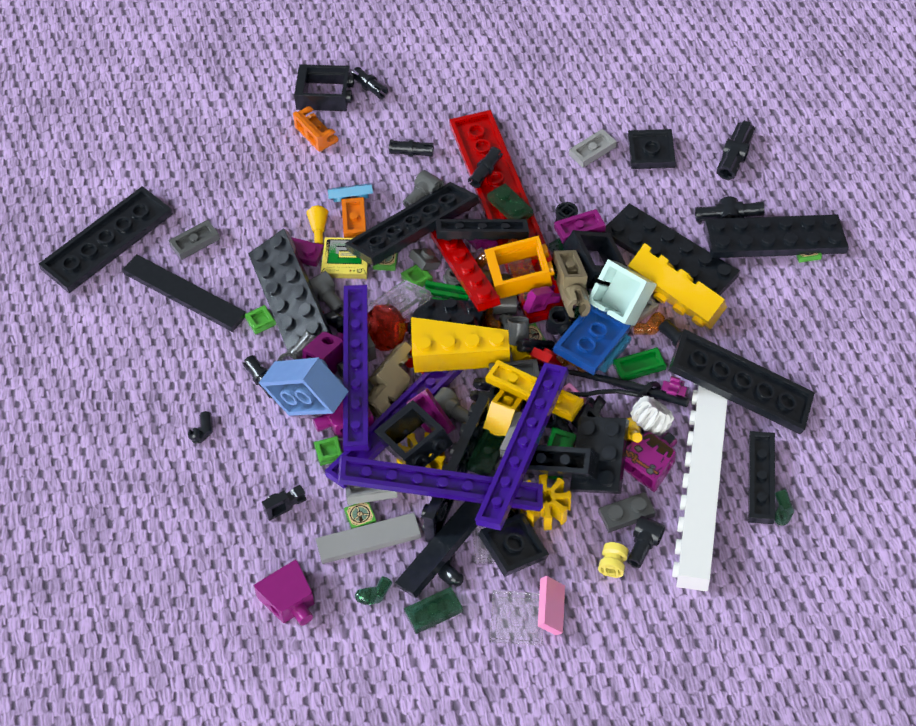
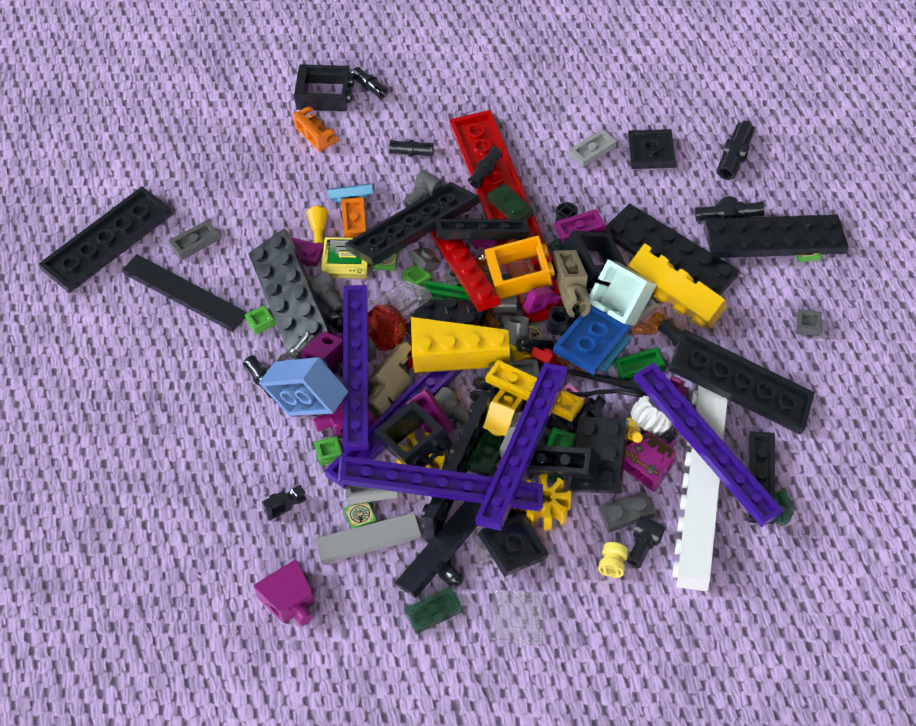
black arm [188,411,213,444] -> none
clear green arm [355,576,392,605] -> none
bright pink tile [538,576,565,635] -> none
none -> dark purple plate [633,363,783,527]
none -> dark grey plate [796,309,822,336]

